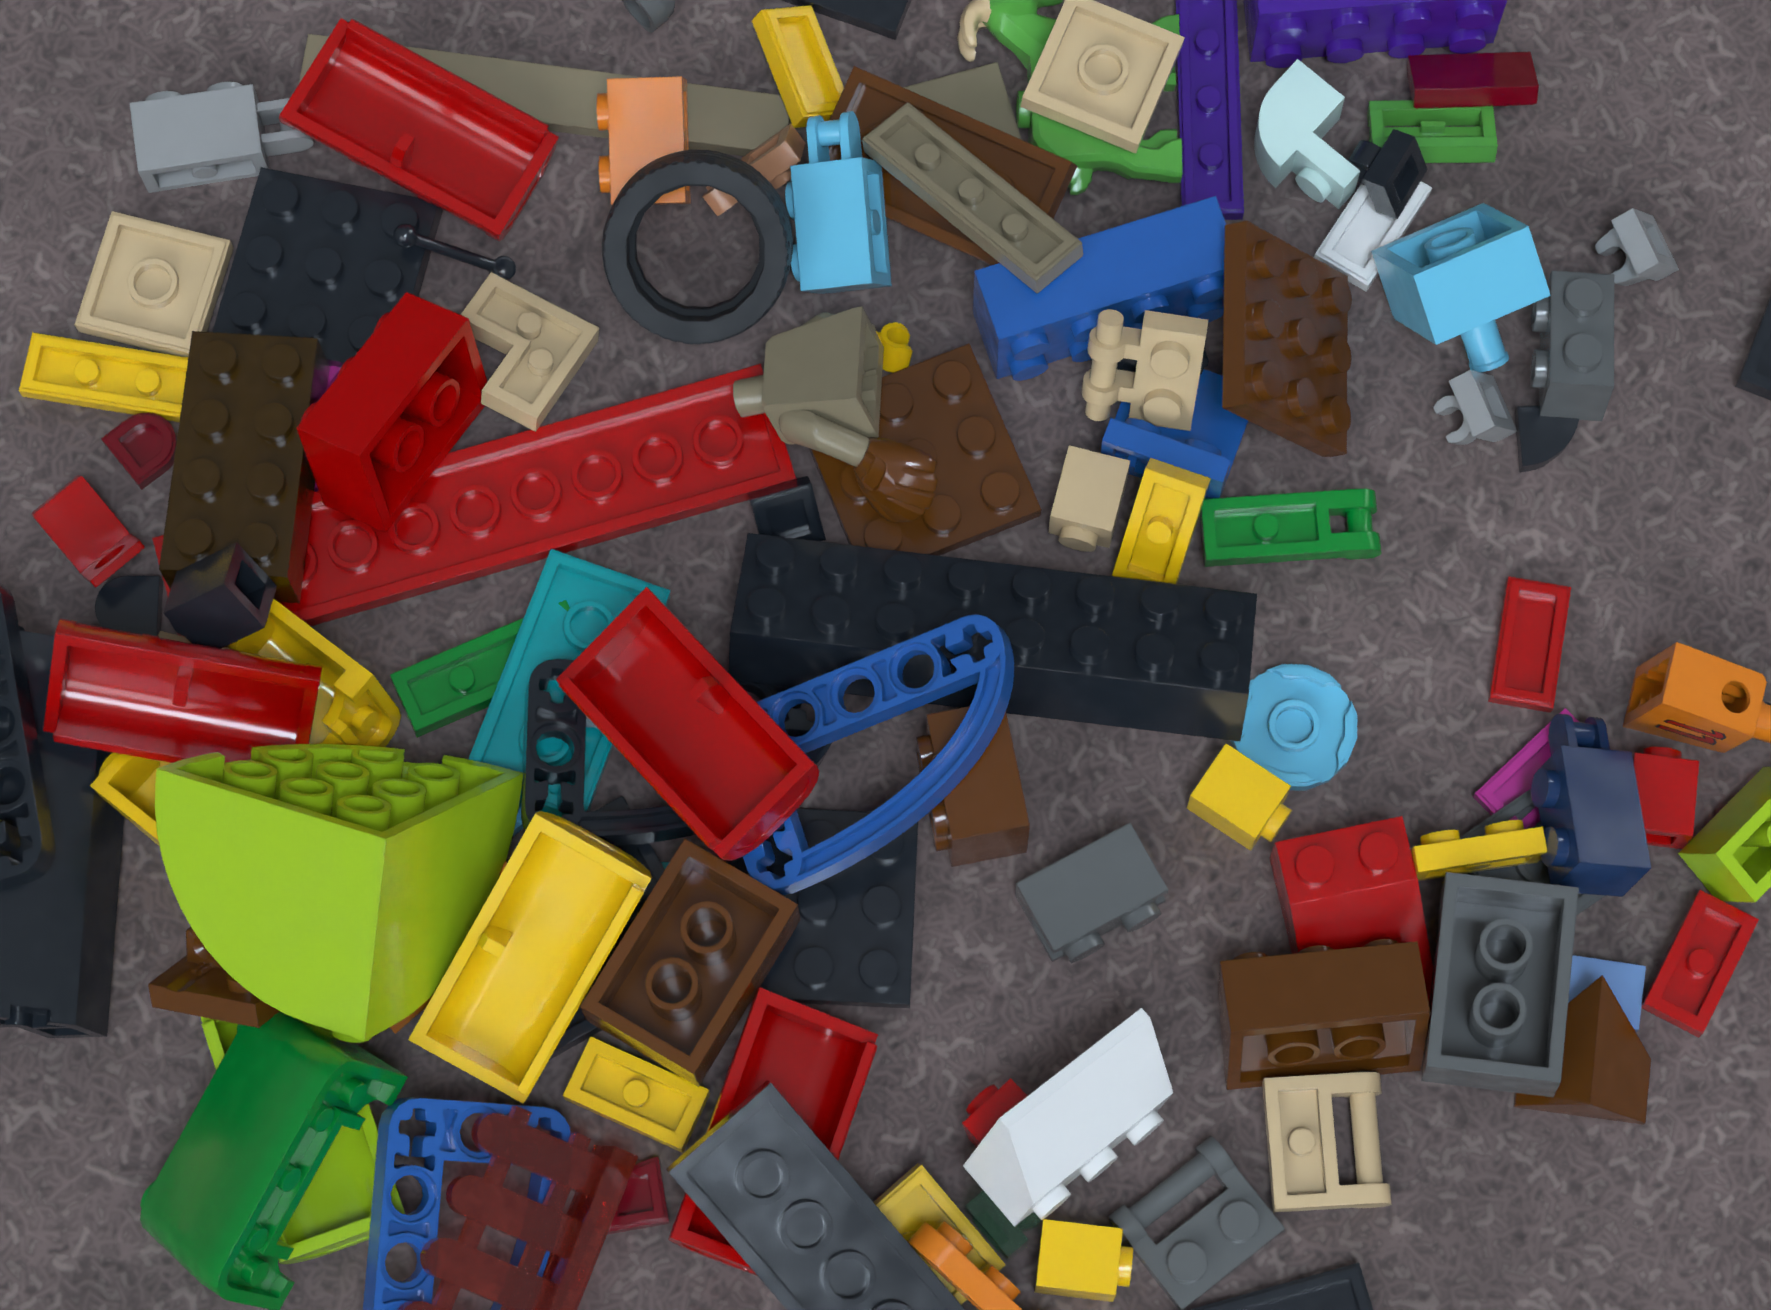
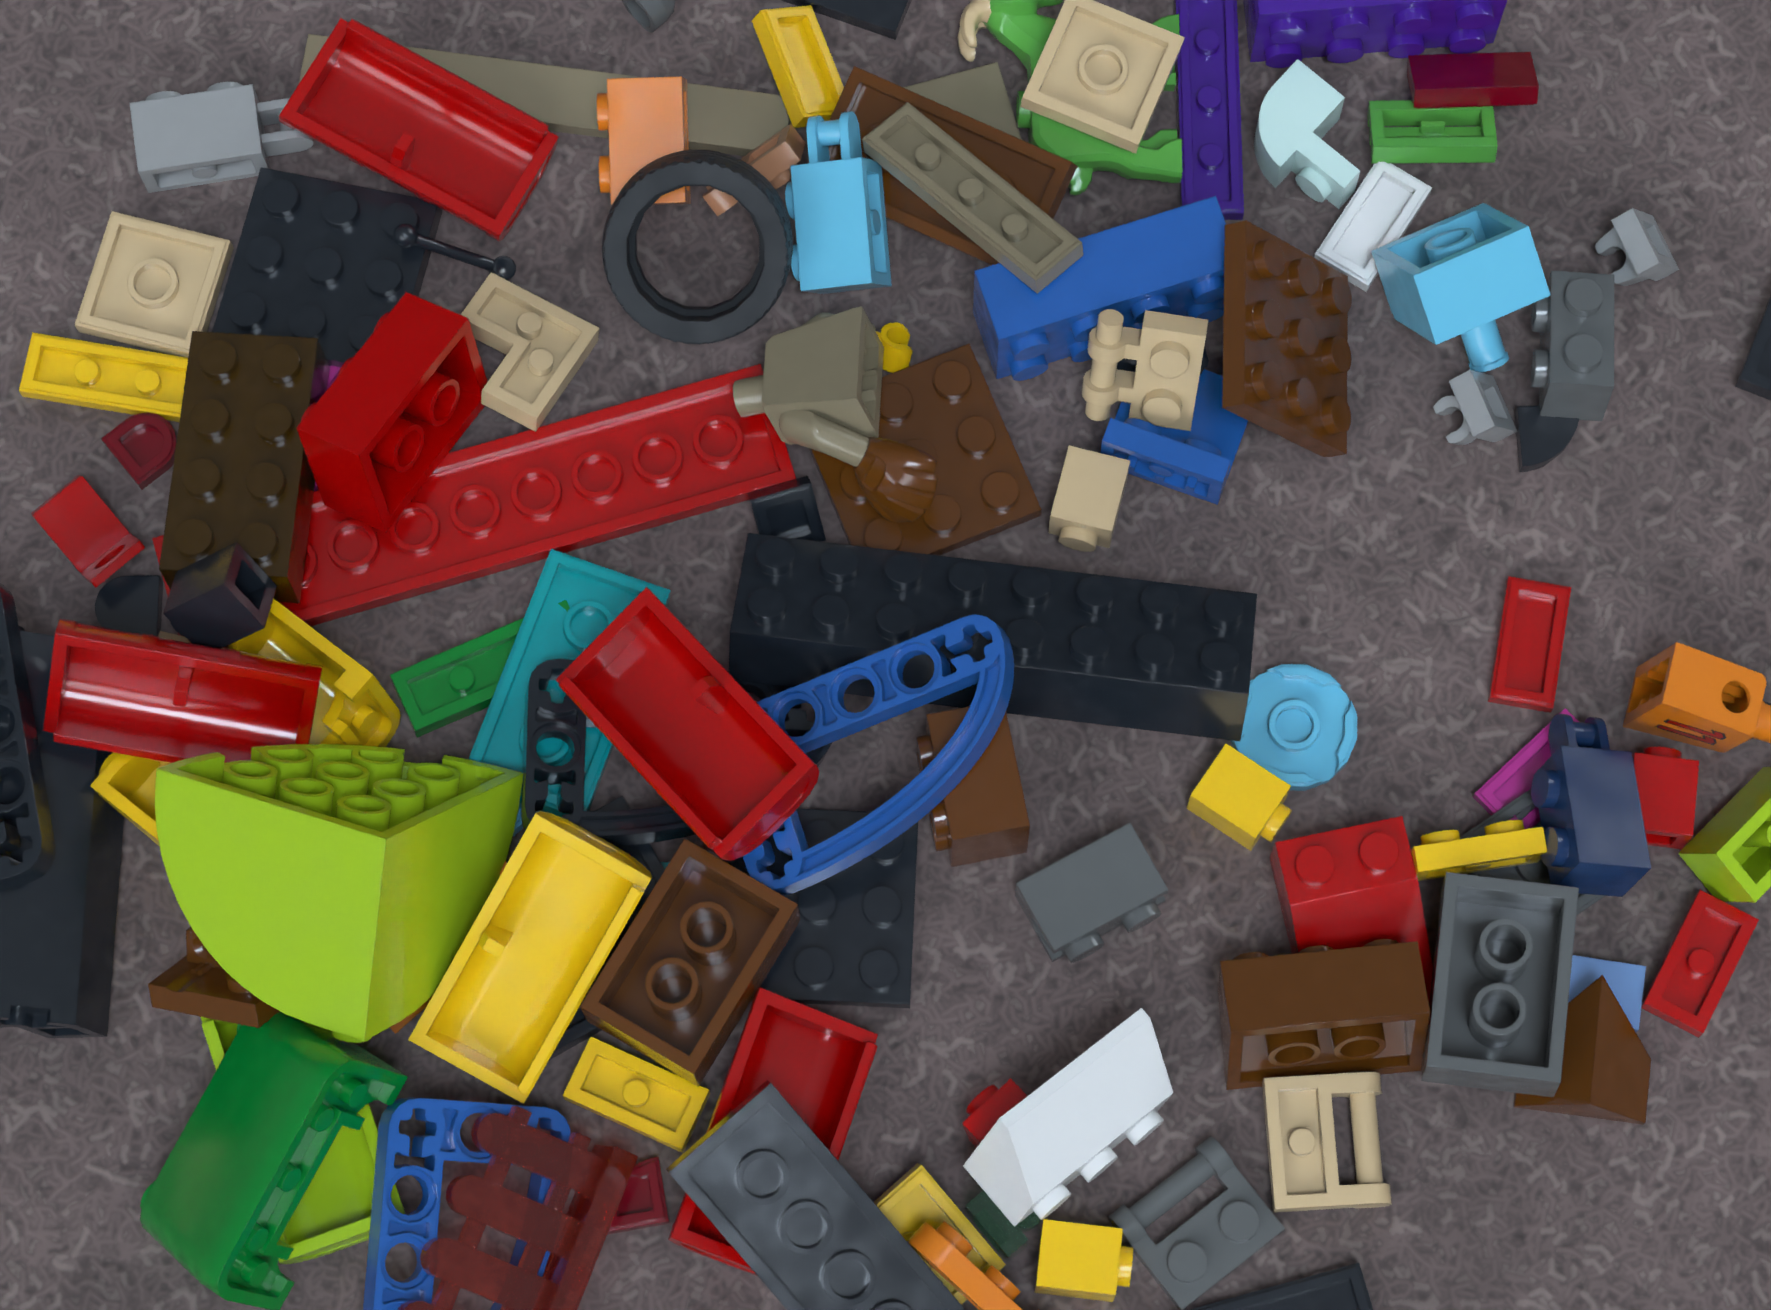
yellow plate [1112,458,1211,584] -> none
green plate [1200,489,1382,567] -> none
black tile [1348,129,1428,219] -> none

